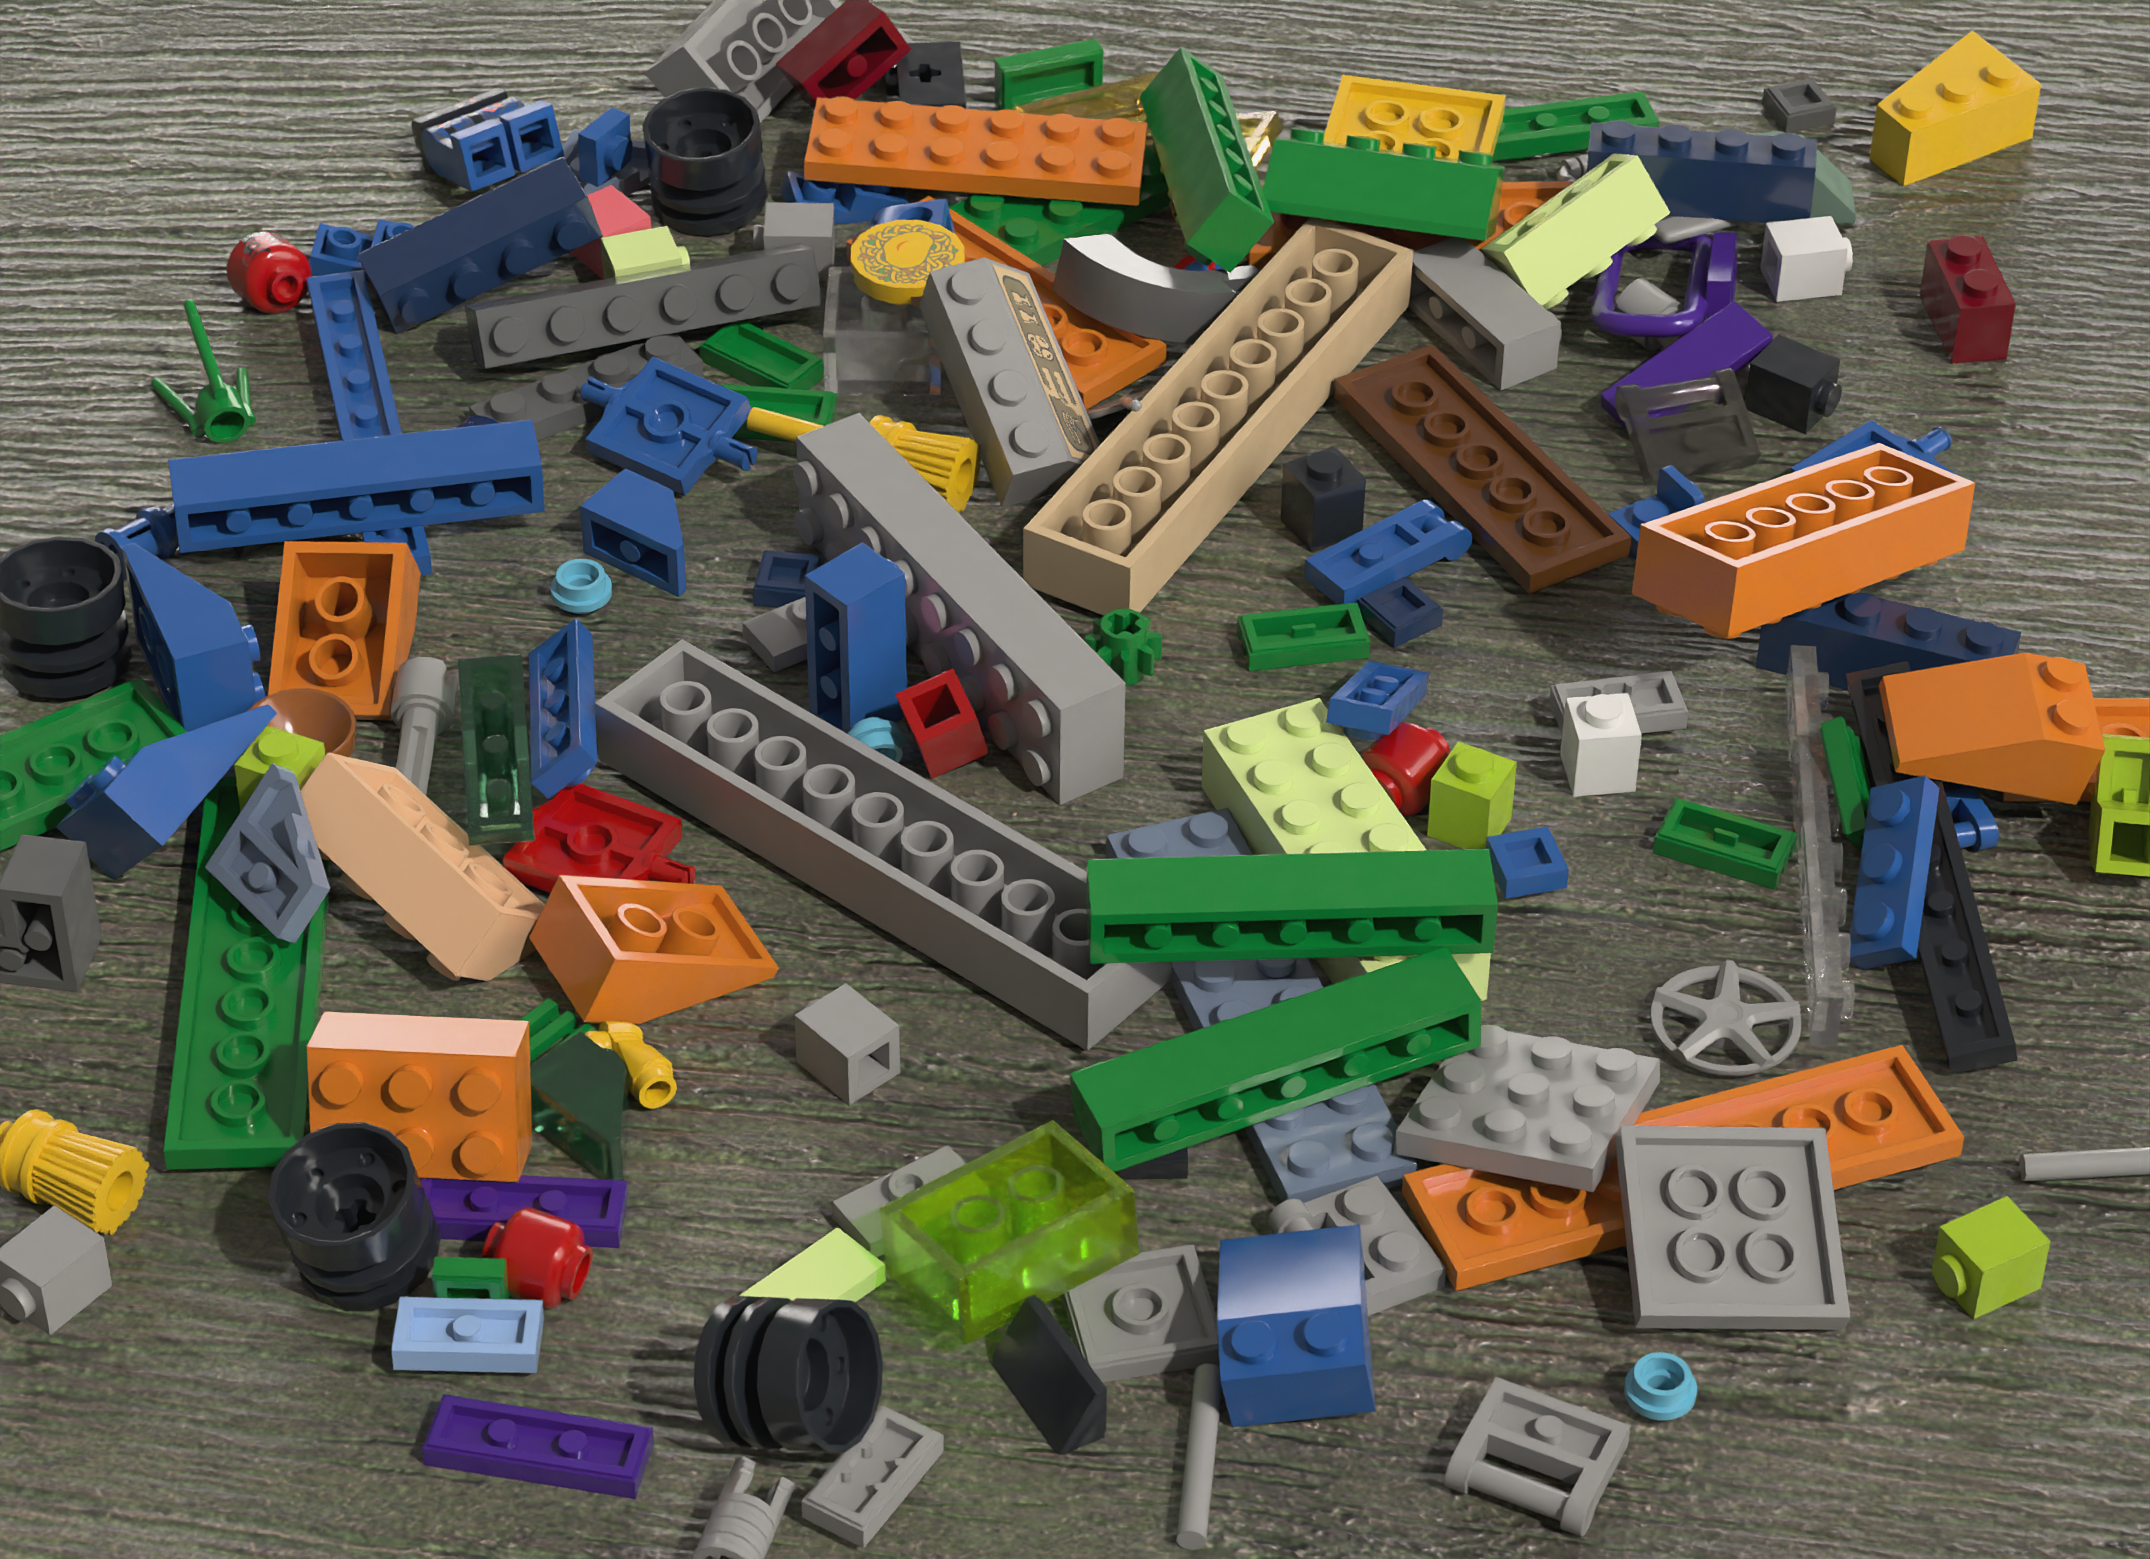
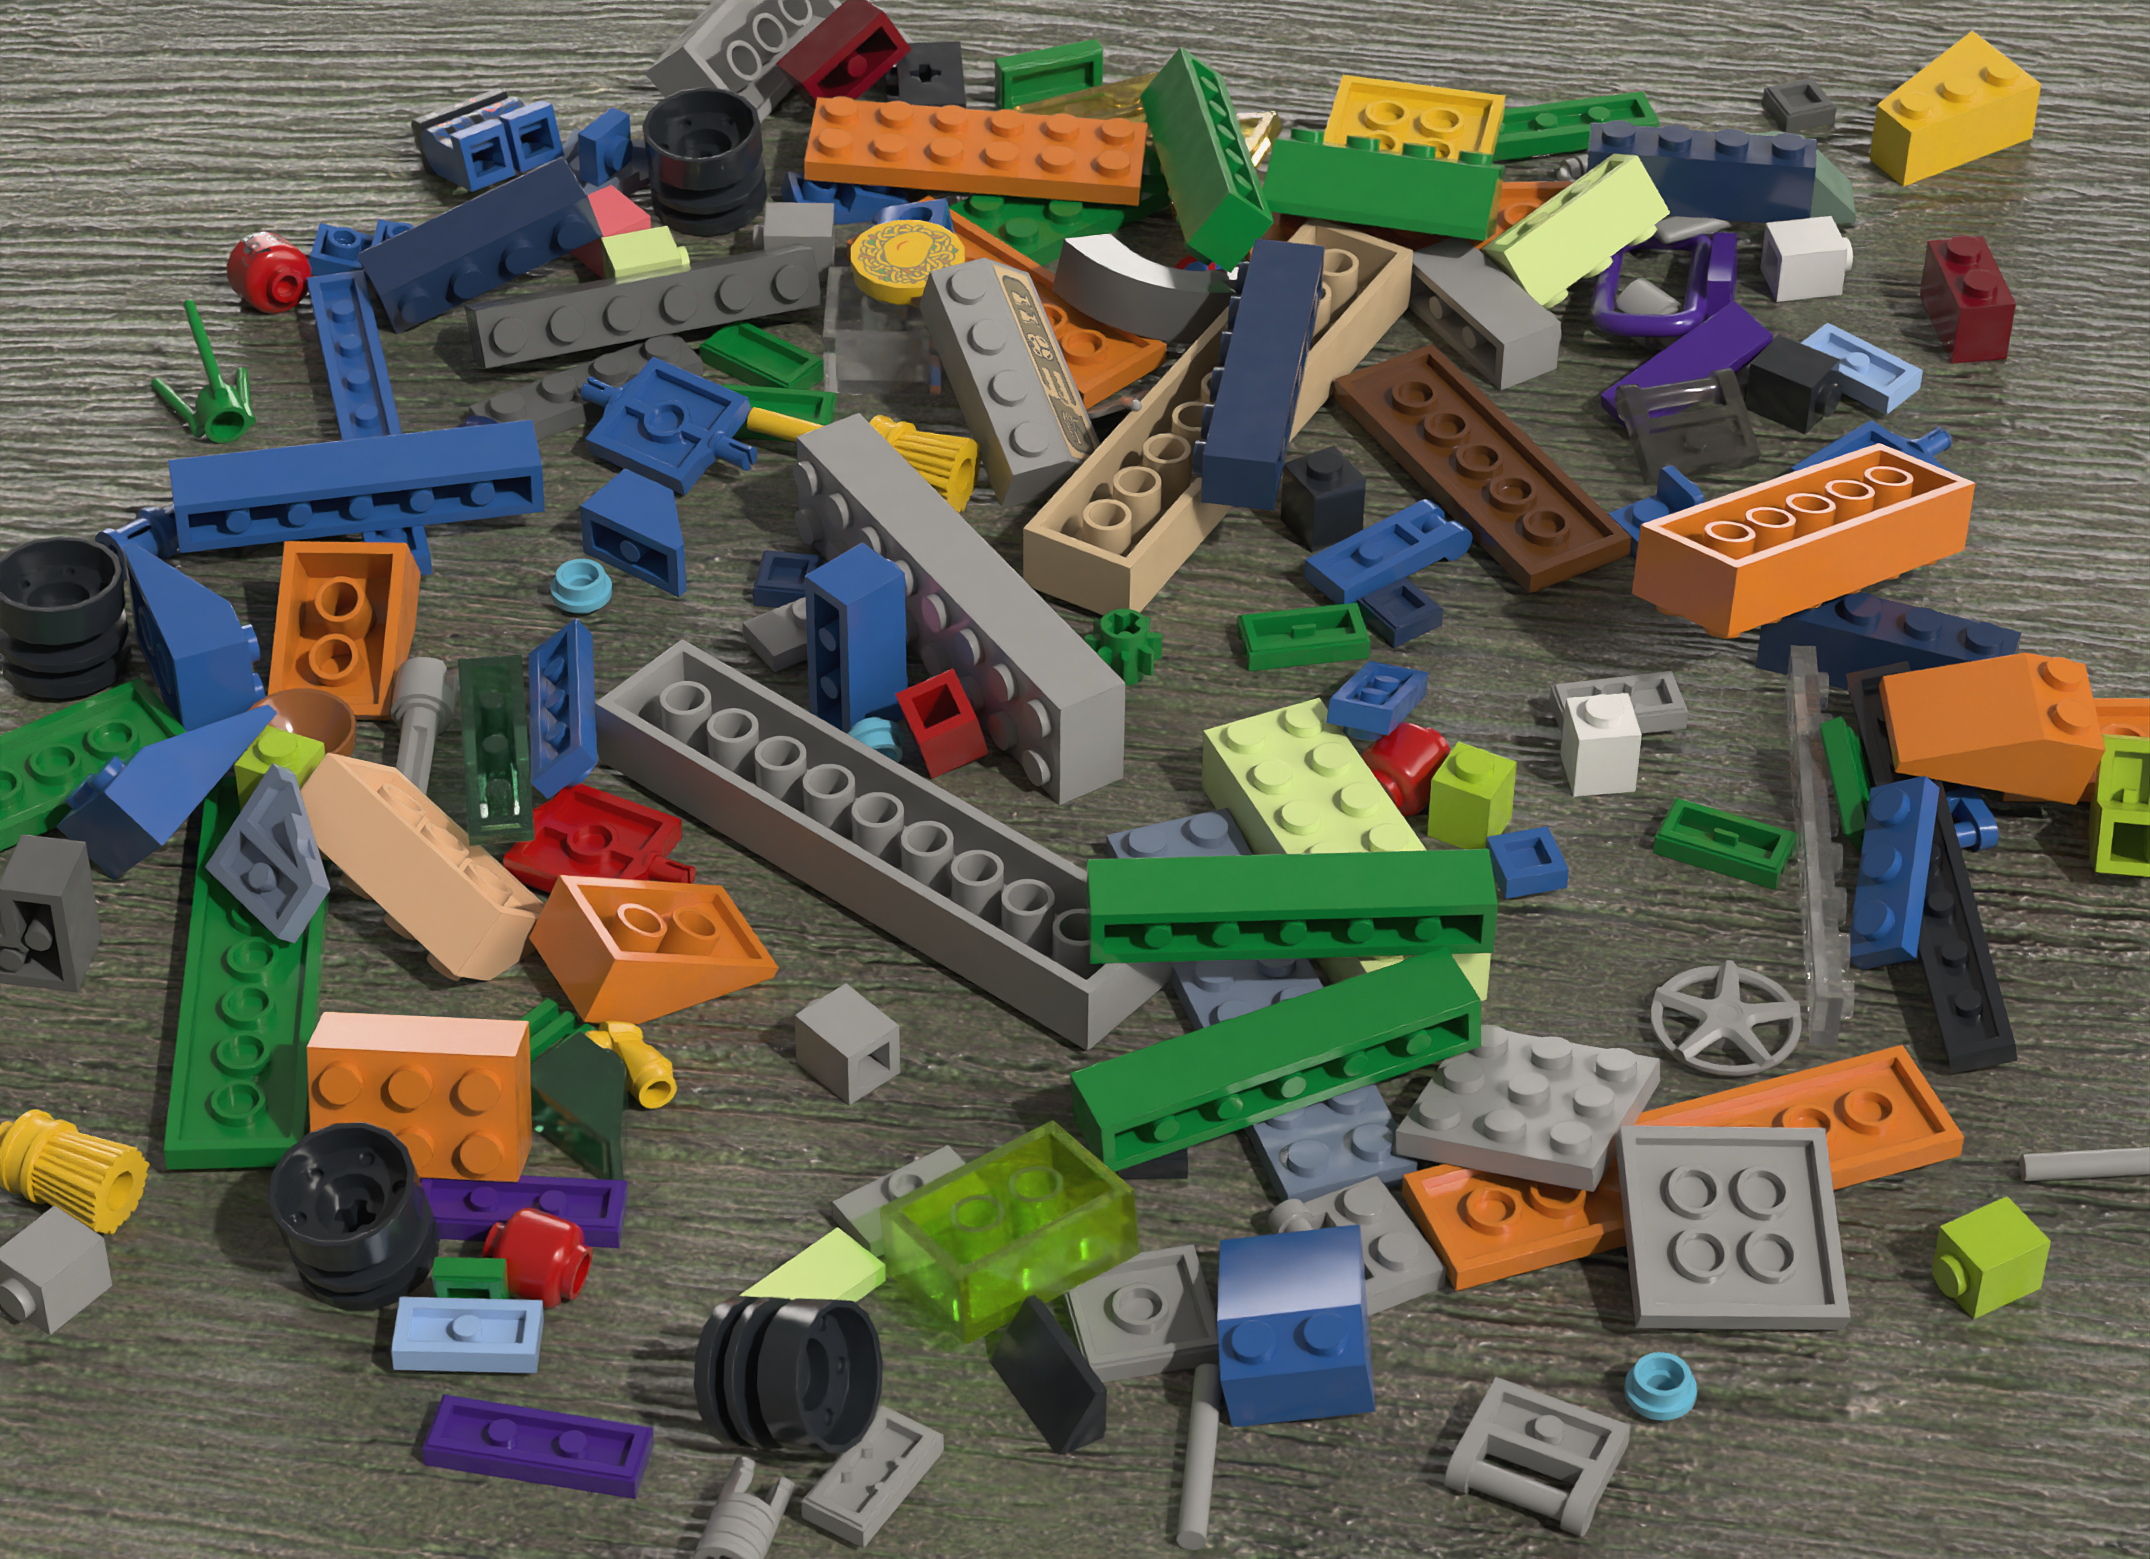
none -> dark blue brick [1192,239,1325,511]
none -> light blue plate [1801,323,1923,415]

